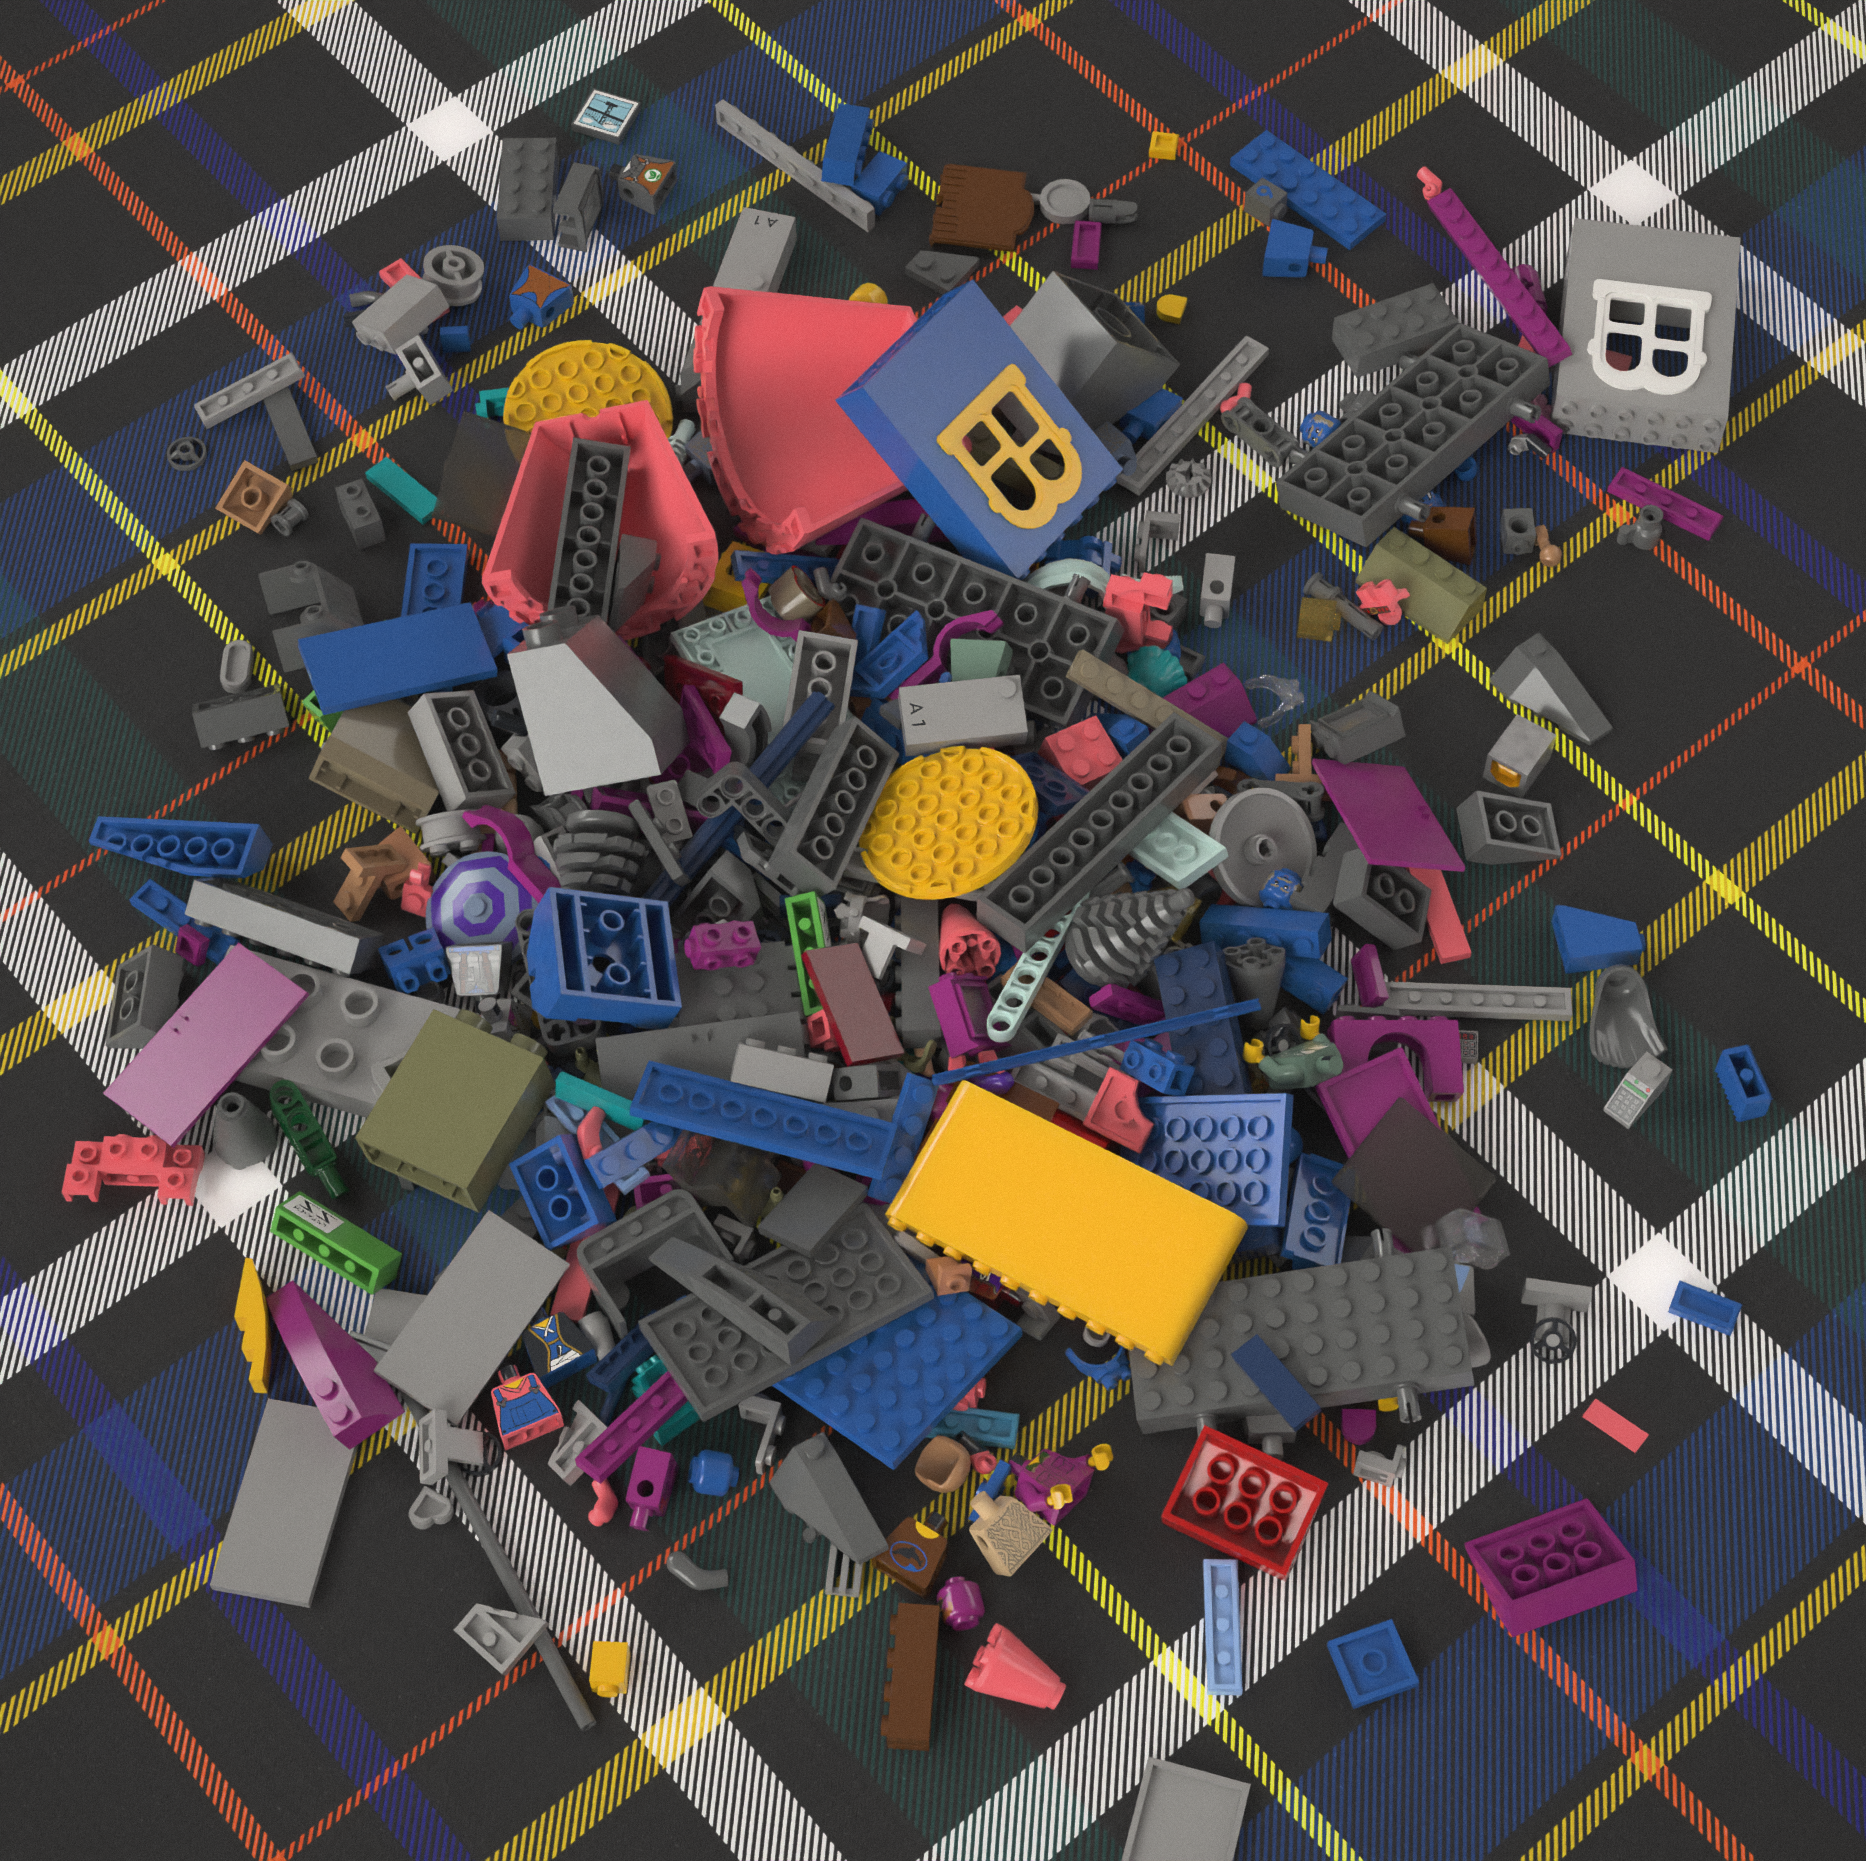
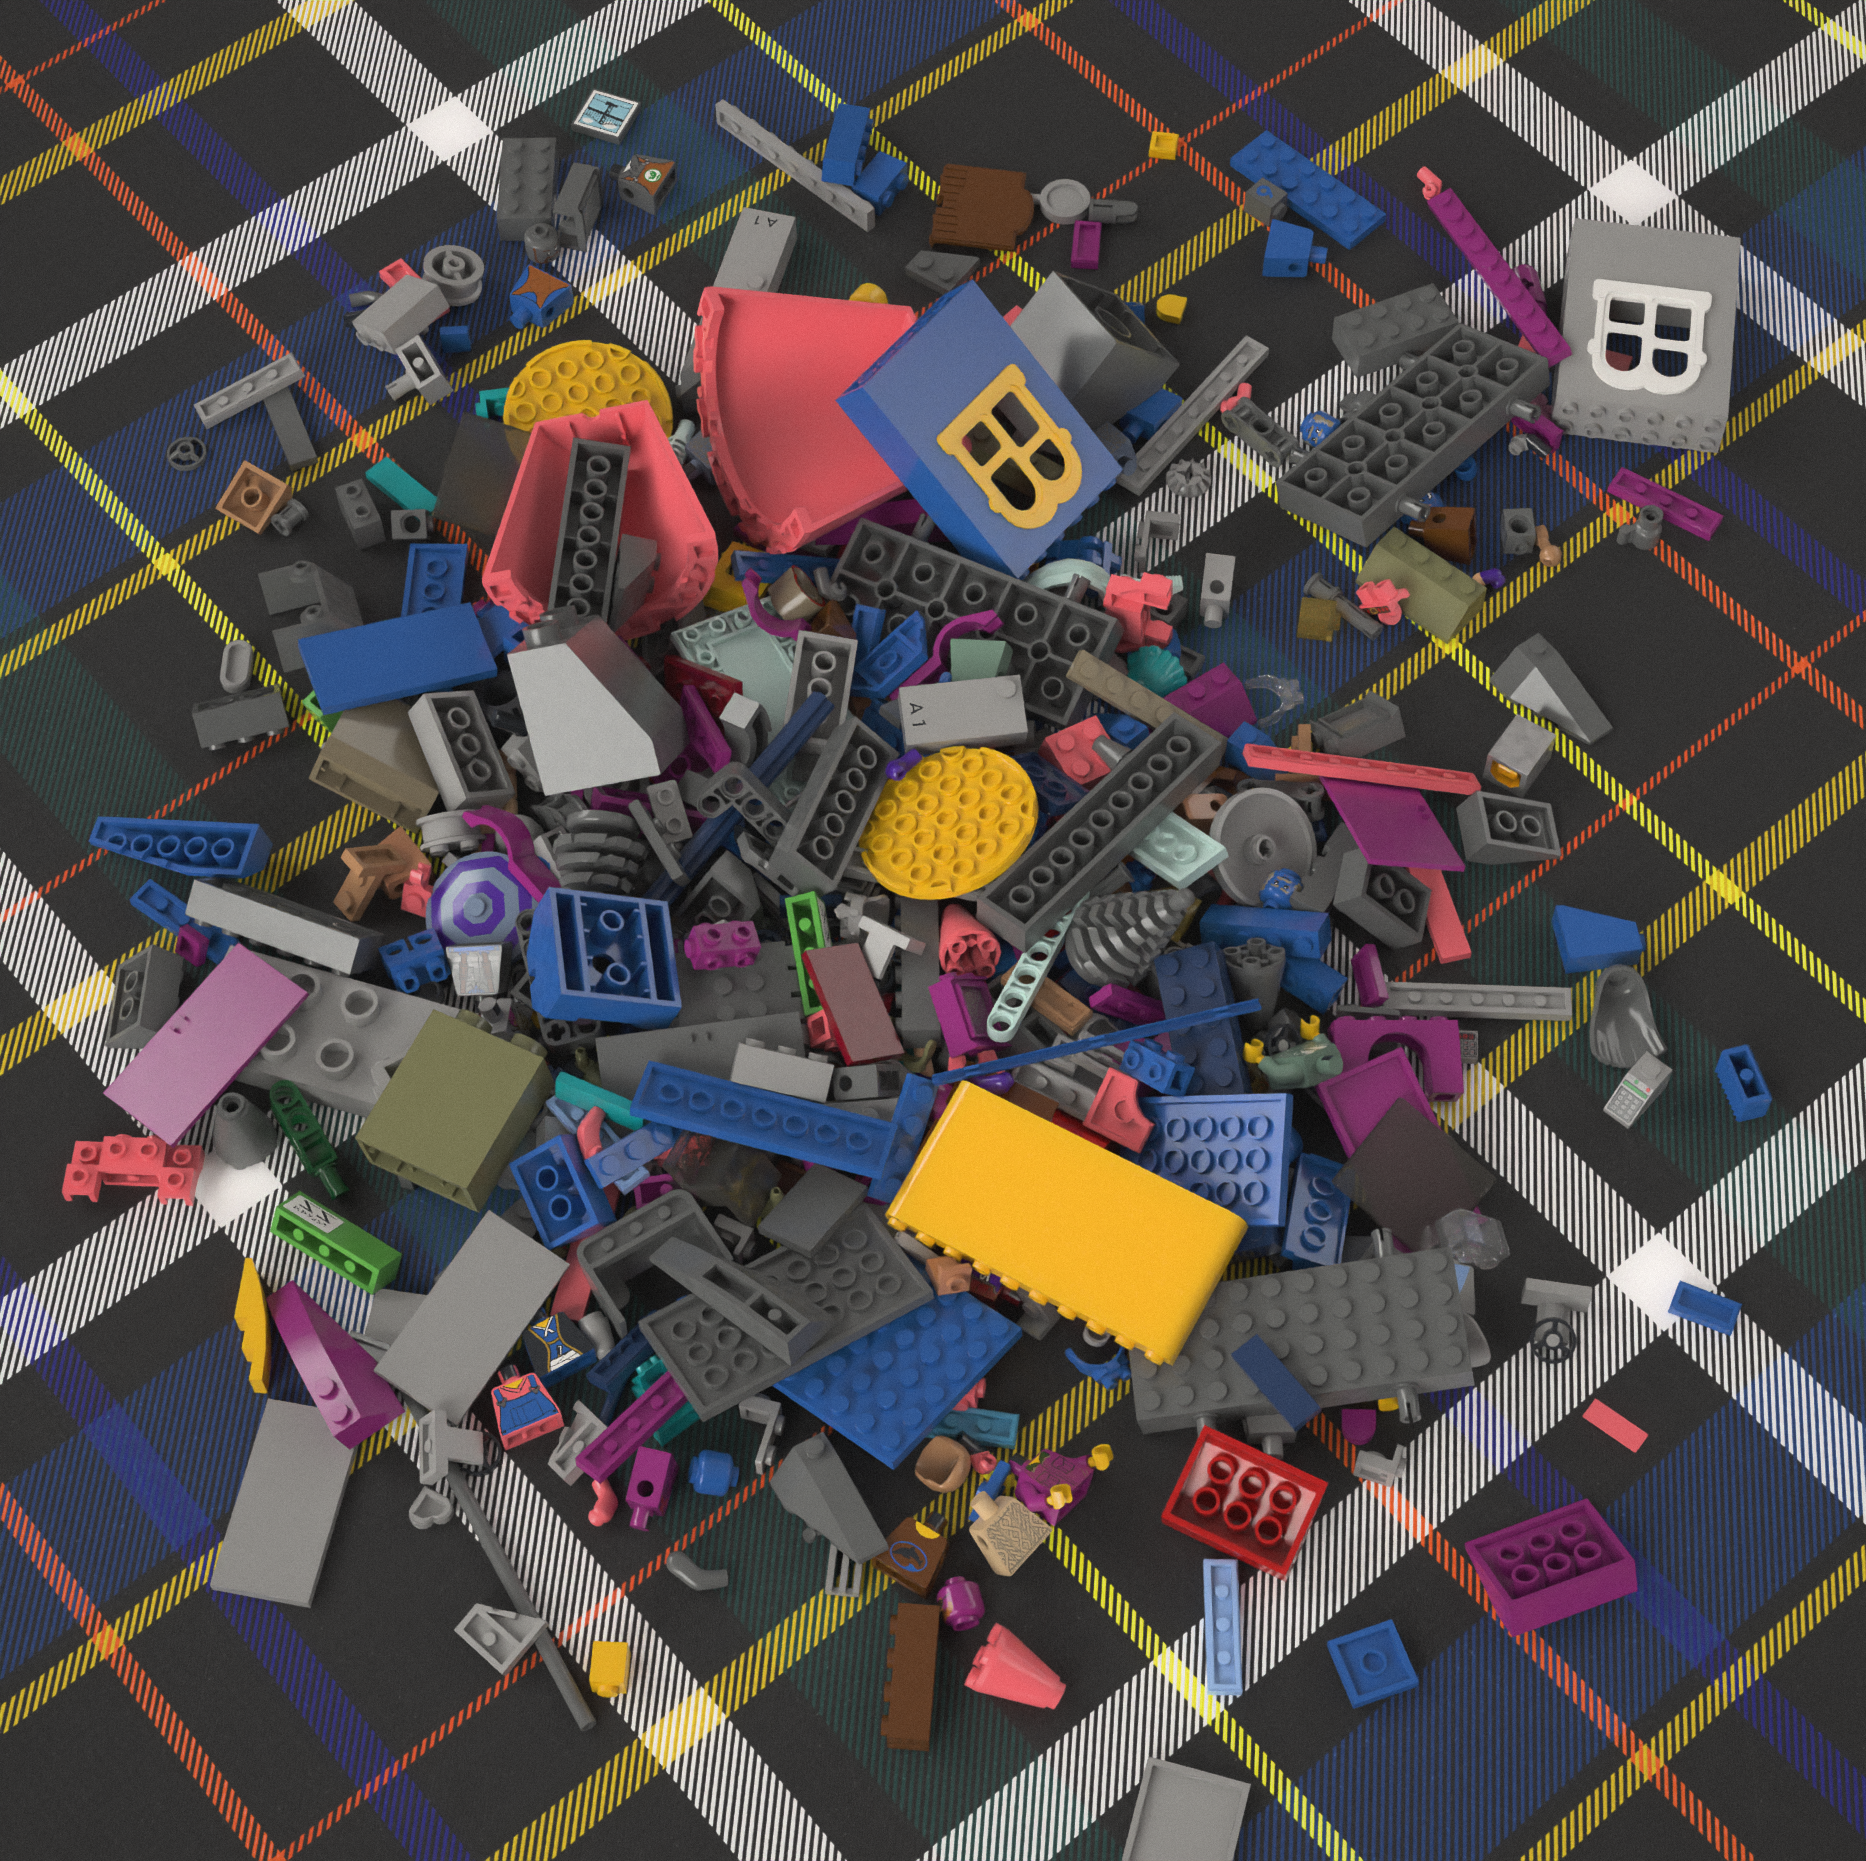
none -> dark grey brick [391,509,435,541]
none -> dark grey head [524,223,561,264]
none -> dark purple arm [885,748,923,781]
none -> dark grey cone [1092,735,1133,771]
none -> coral tile [1242,743,1481,795]
none -> dark purple arm [1473,568,1506,589]

